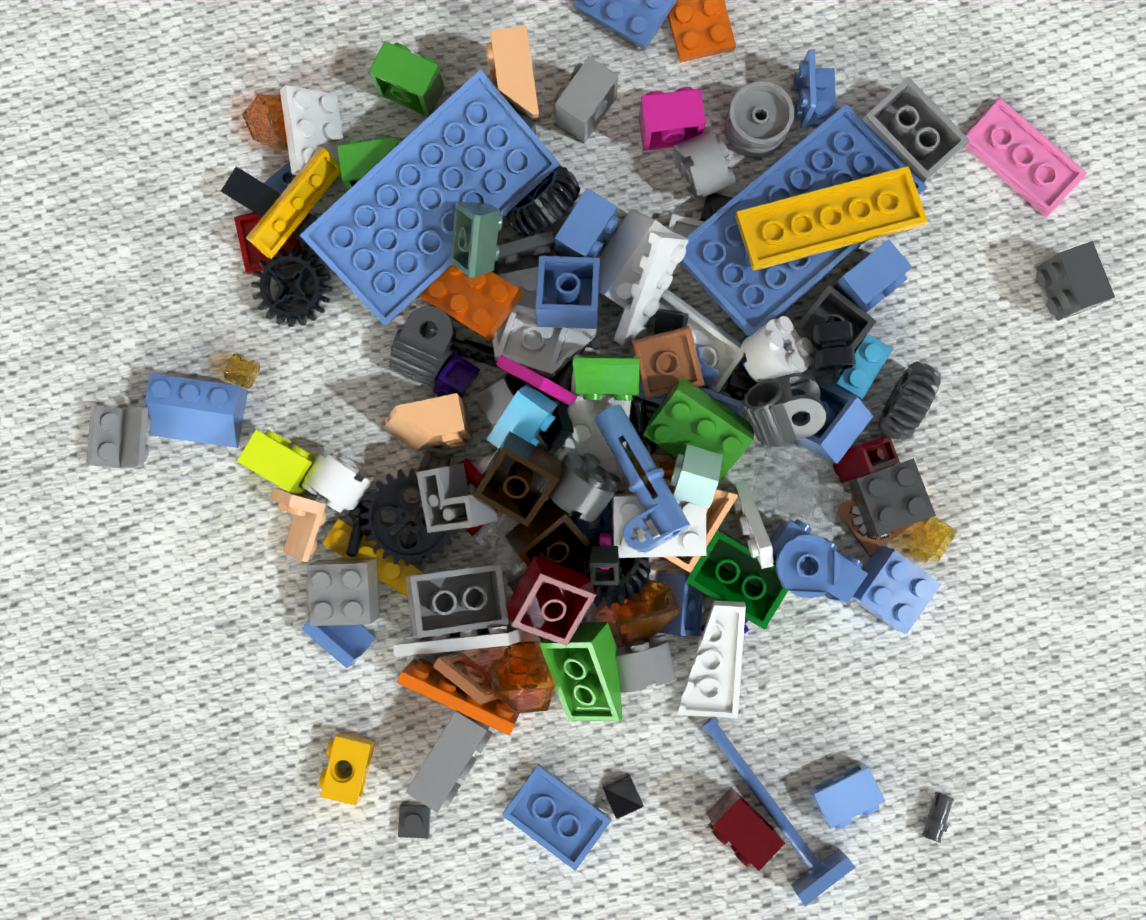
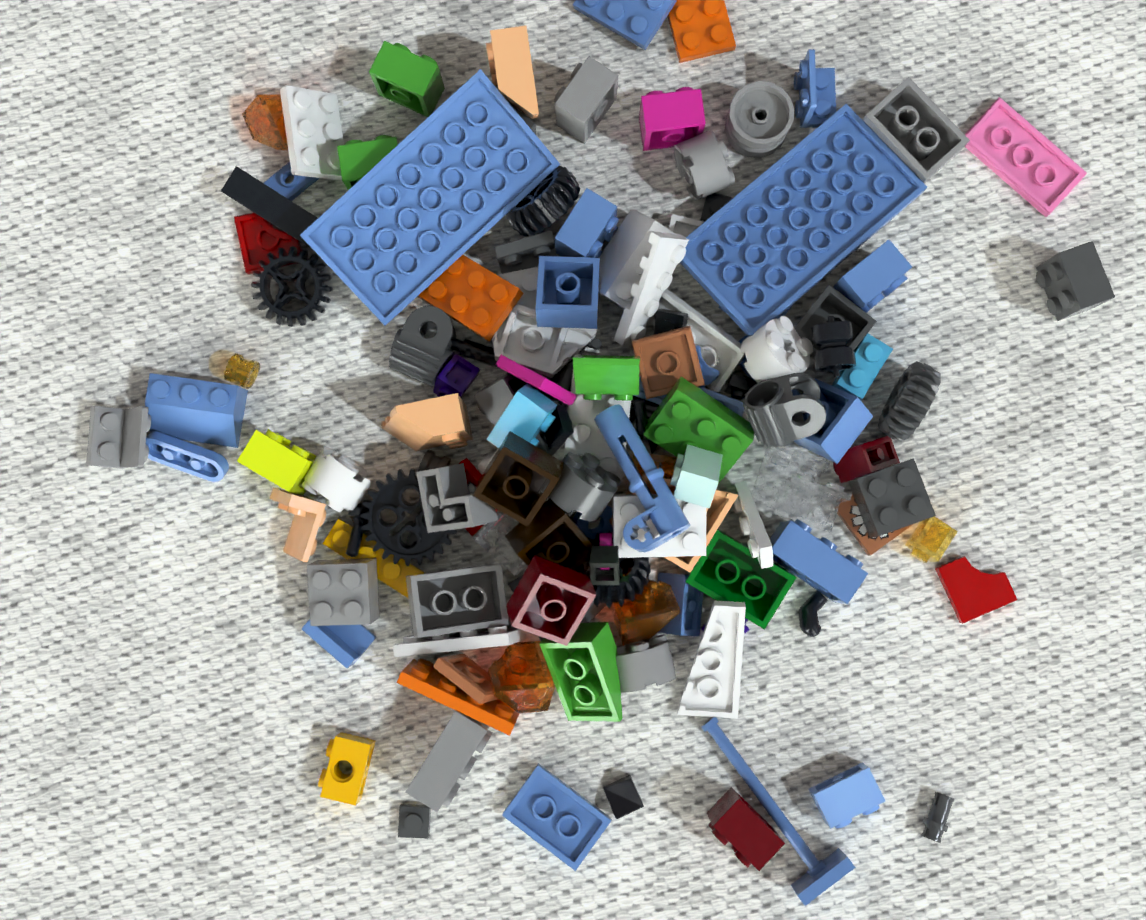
yellow tile [246,147,341,259] -> none
sand green slope [450,202,503,278] -> none
yellow plate [735,166,928,271] -> none
medium blue plate [776,534,841,598] -> none
brick [852,545,941,634] -> none
none -> medium blue plate [146,431,229,482]
none -> black arm [798,591,828,637]
none -> red tile [935,556,1018,624]

